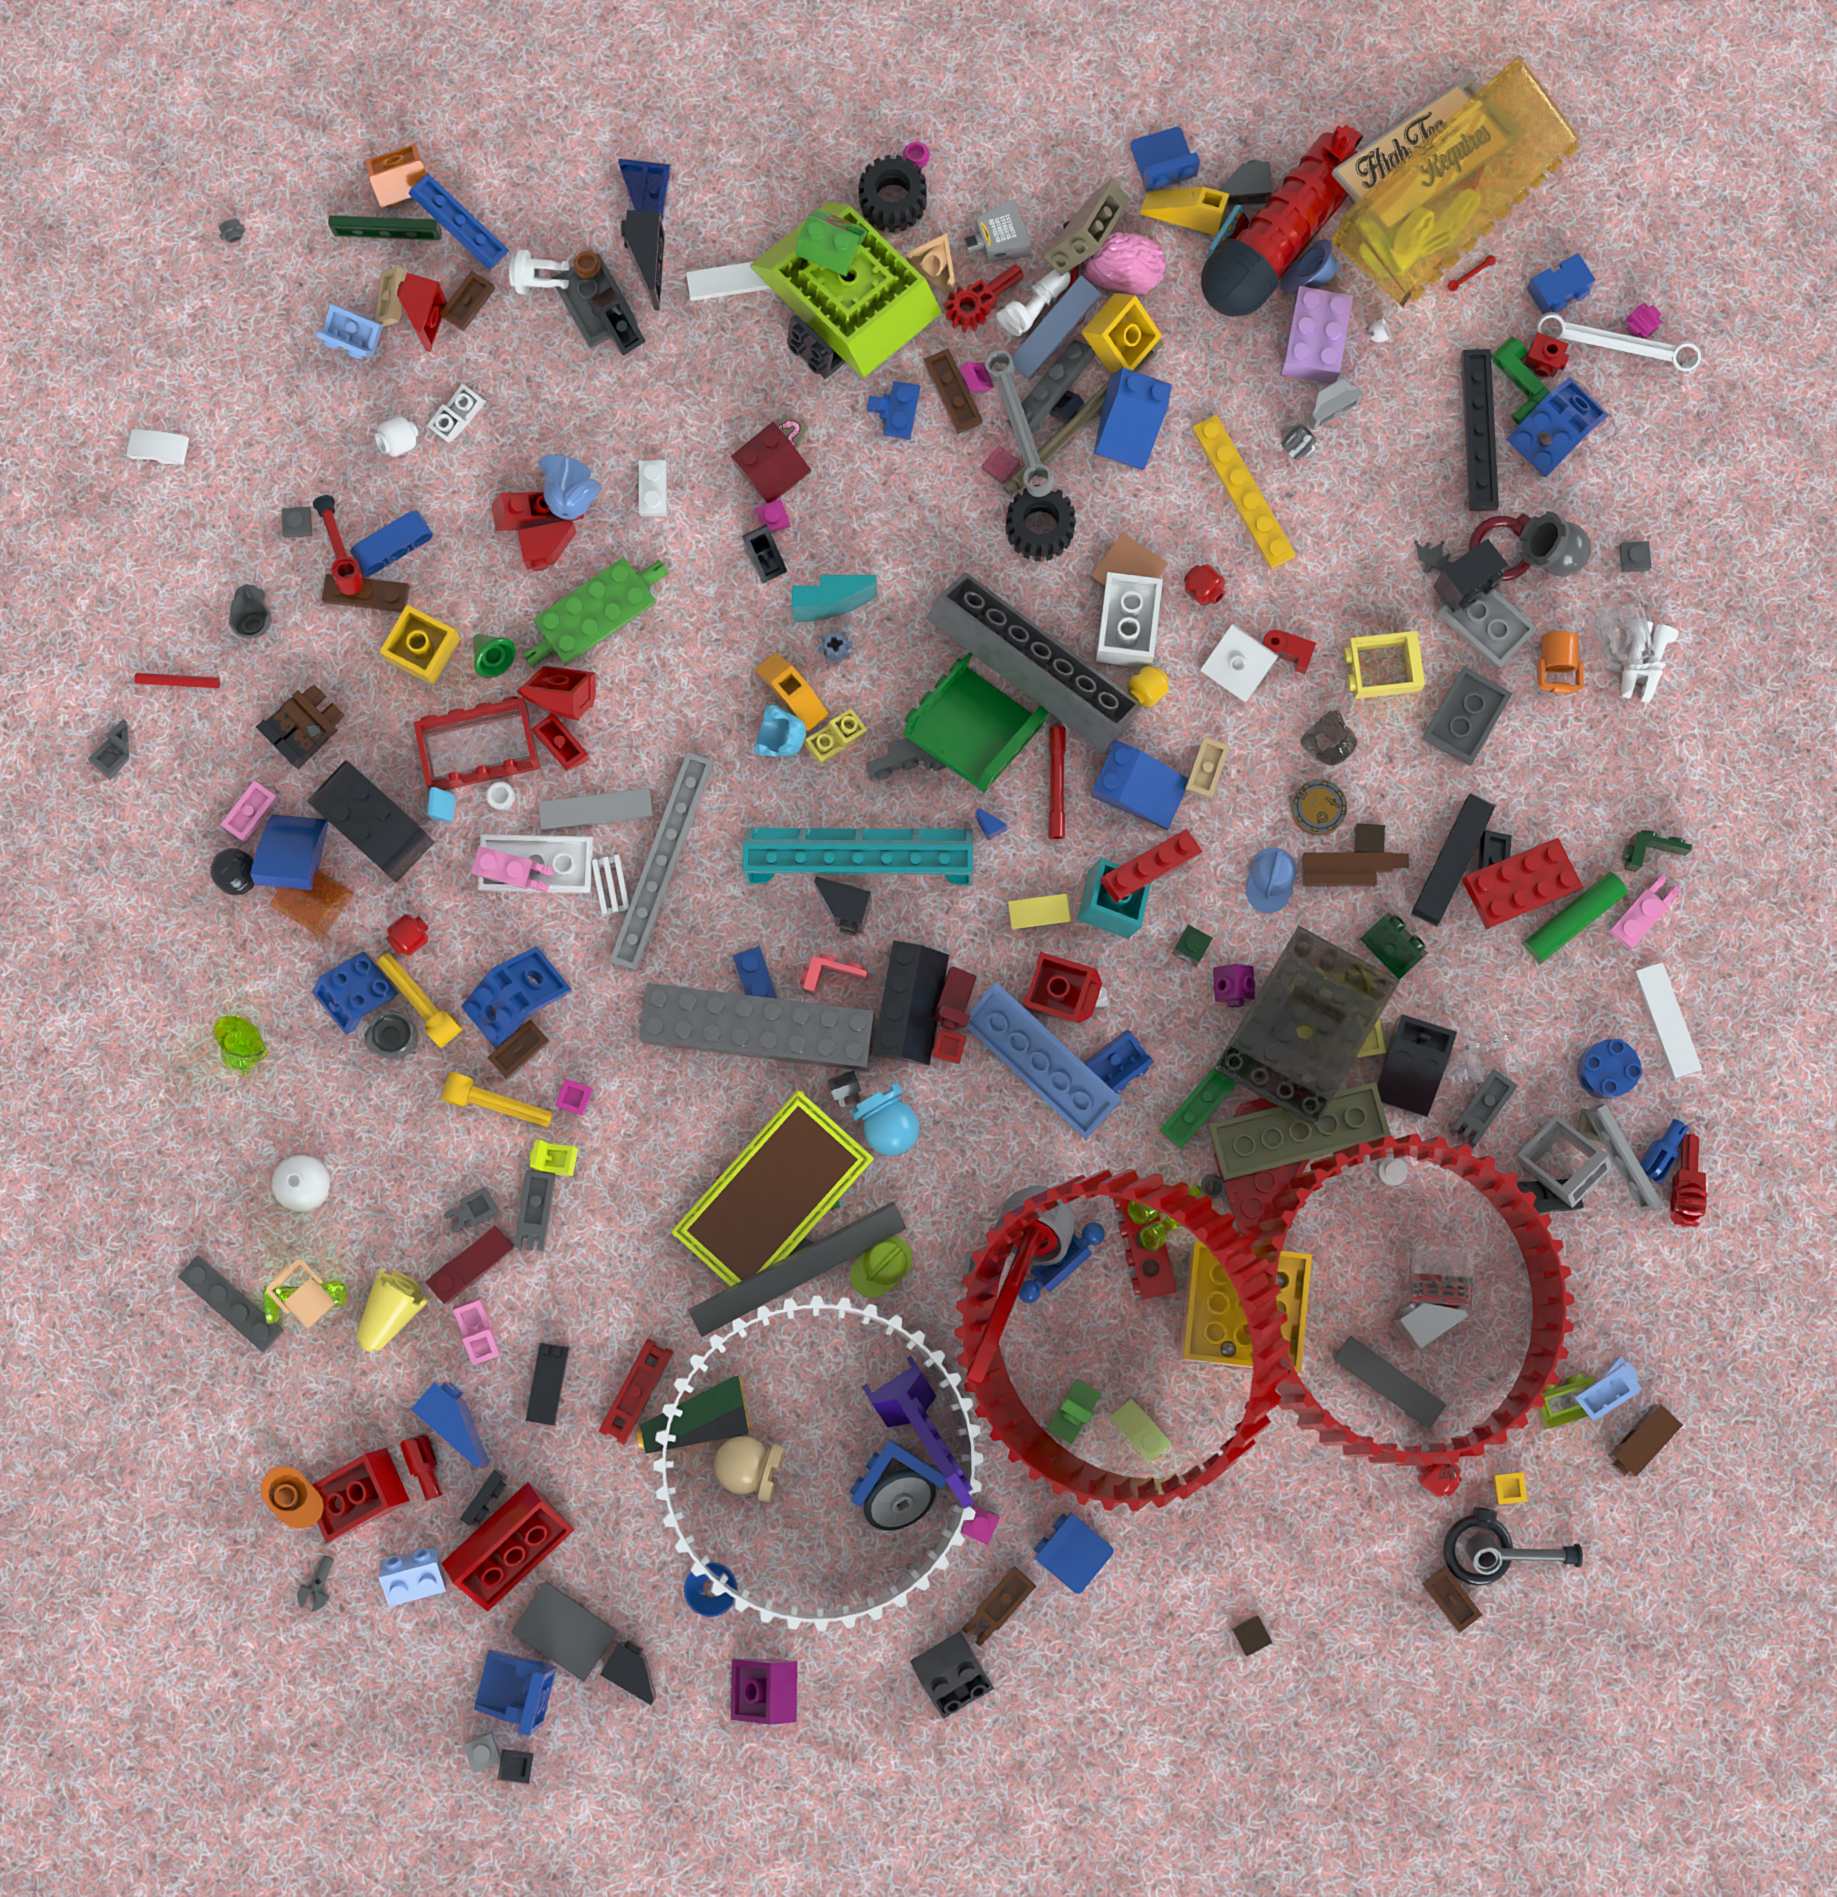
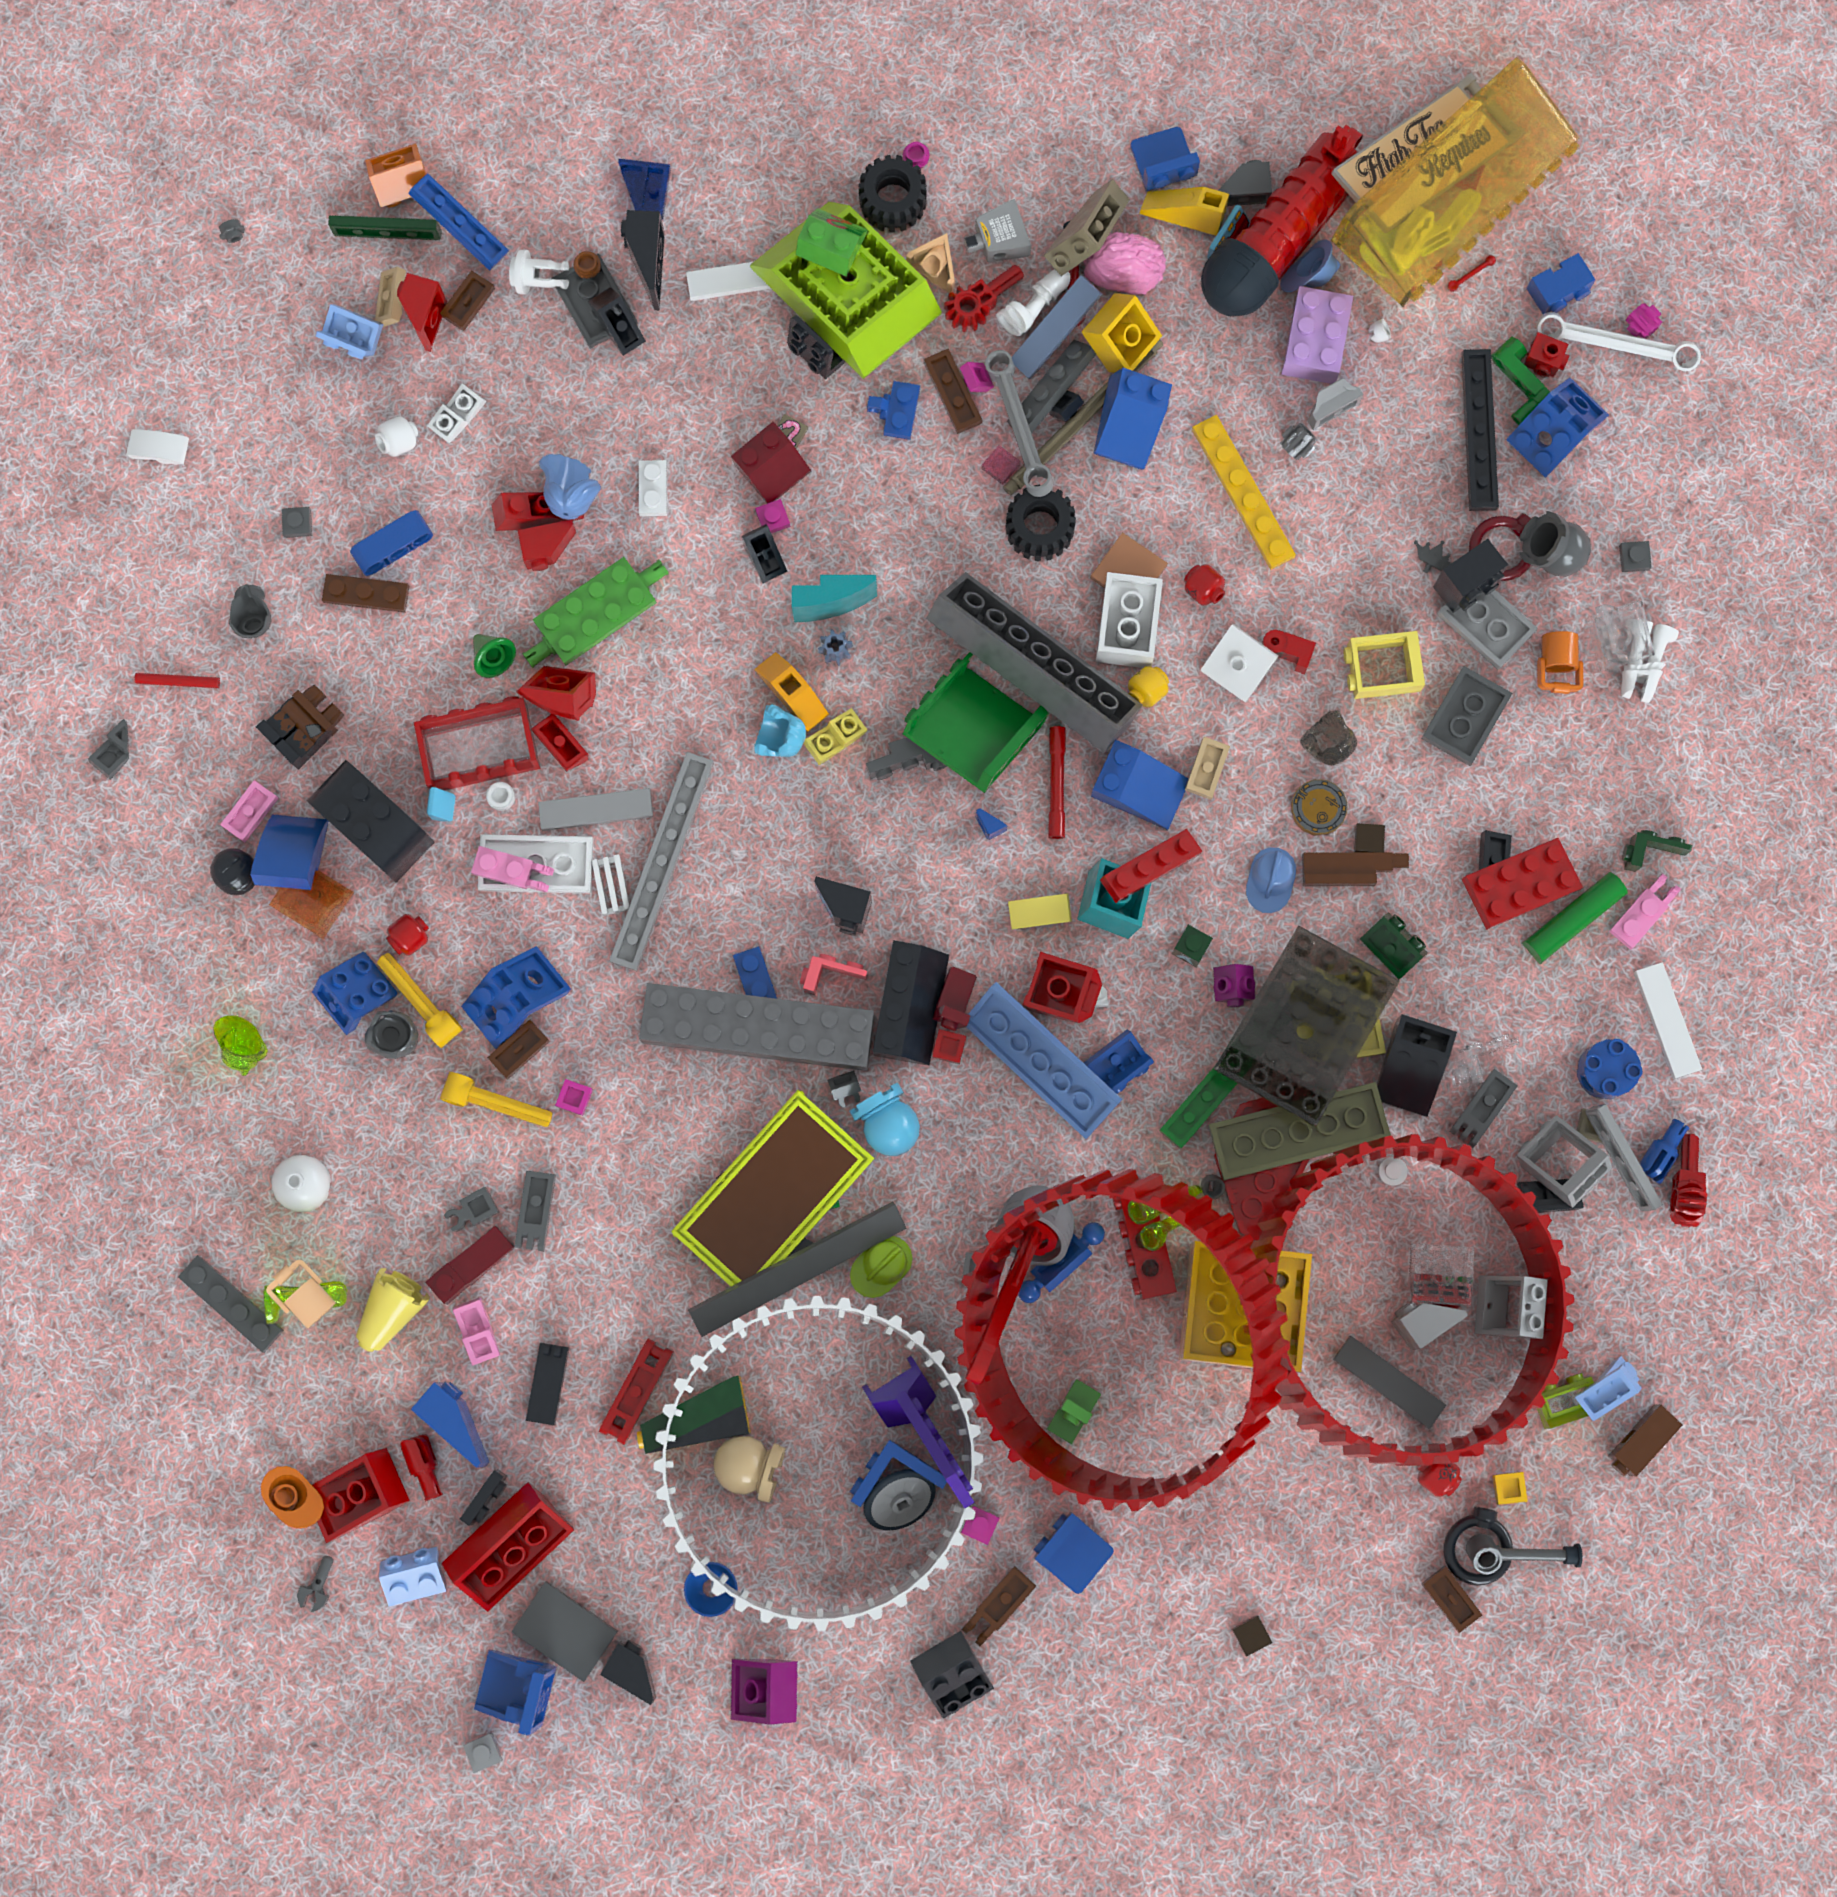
red piece [313,495,364,595] -> none
yellow brick [379,605,461,686] -> none
black plate [497,1749,534,1784] -> none
neon yellow bracket [529,1139,578,1177] -> none
teal window [742,828,973,886] -> none
yellowish green slope [1109,1398,1171,1463] -> none
black beam [1411,793,1496,927] -> none
none -> light grey window [1474,1276,1547,1339]

